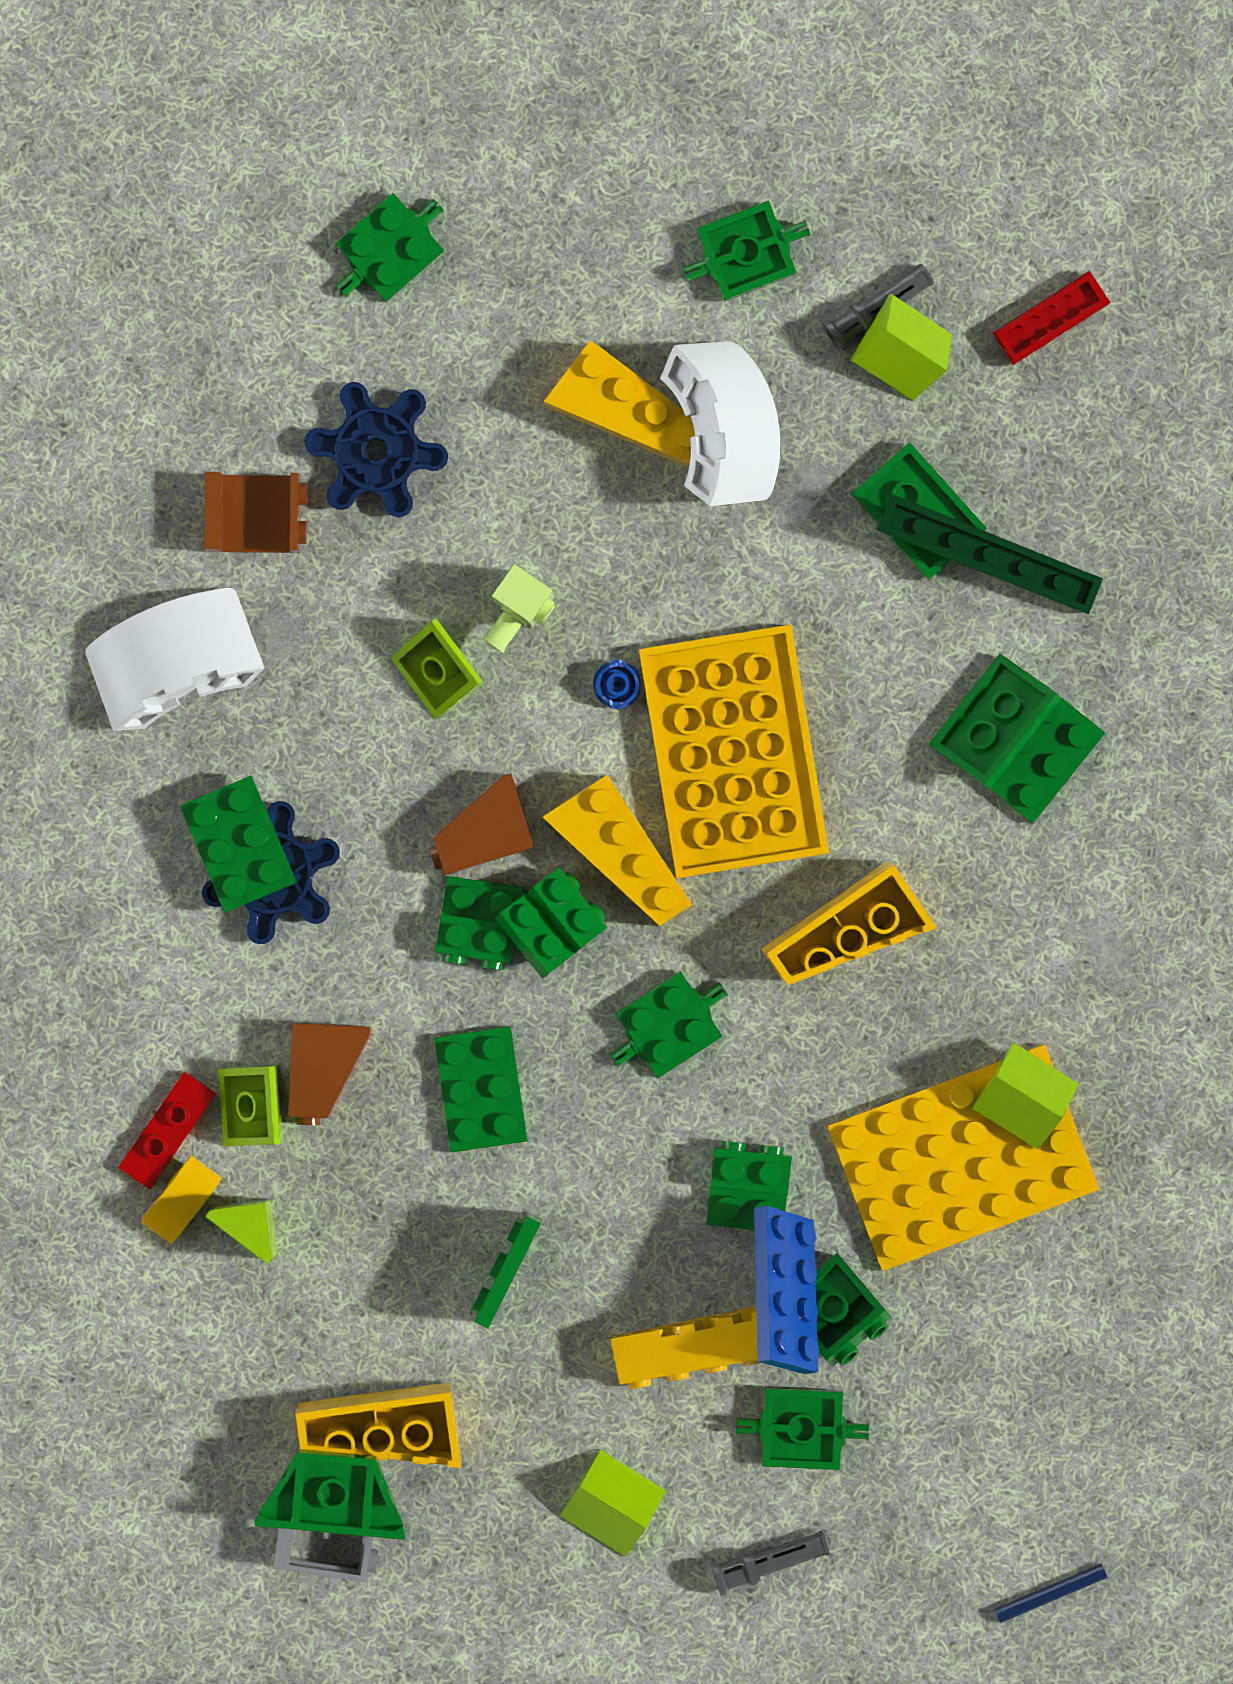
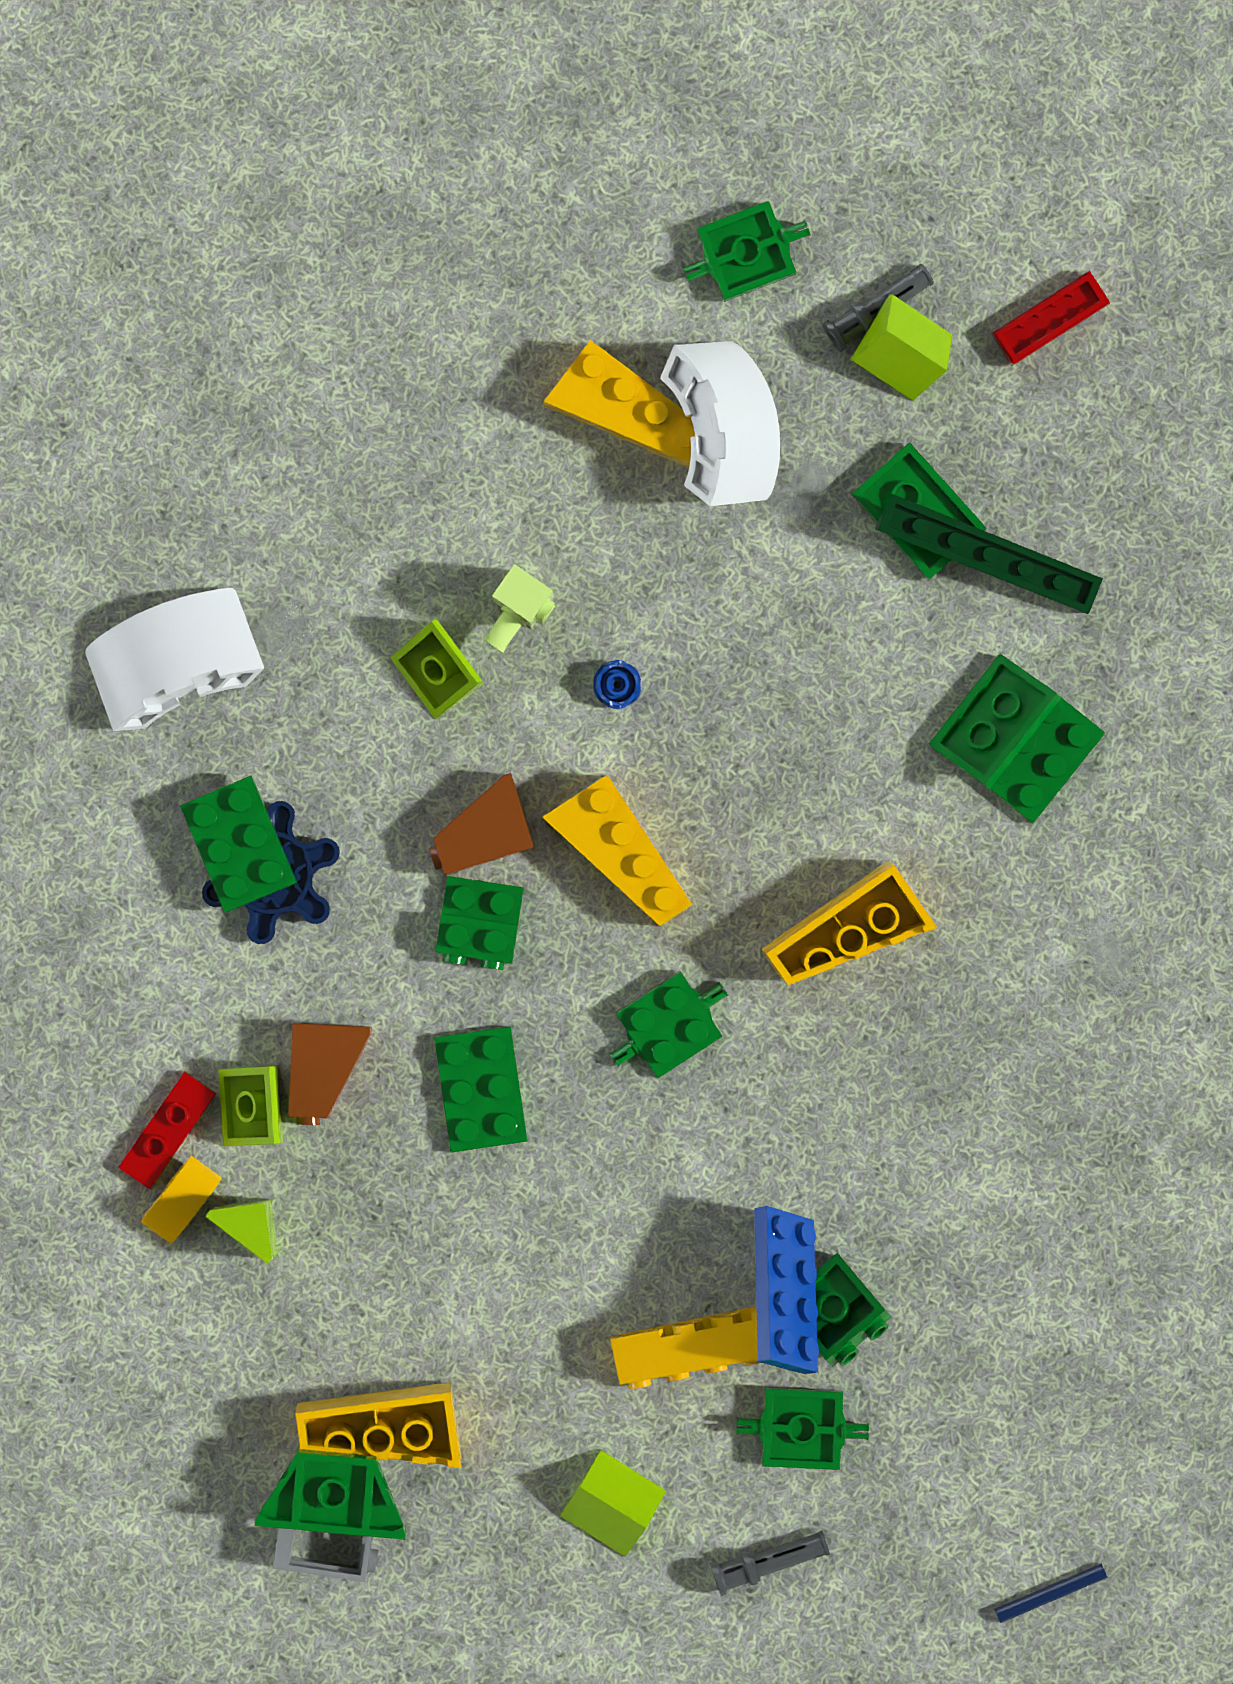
dark orange panel [204,472,308,553] -> none
dark blue plate [304,382,448,518] -> none
green plate [335,193,444,302] -> none
green plate [472,1212,542,1329] -> none
green plate [494,867,607,979] -> none
yellow plate [639,624,829,879] -> none
green plate [706,1141,792,1230] -> none
yellow plate [827,1044,1100,1271] -> none
lime slope [972,1042,1079,1149] -> none

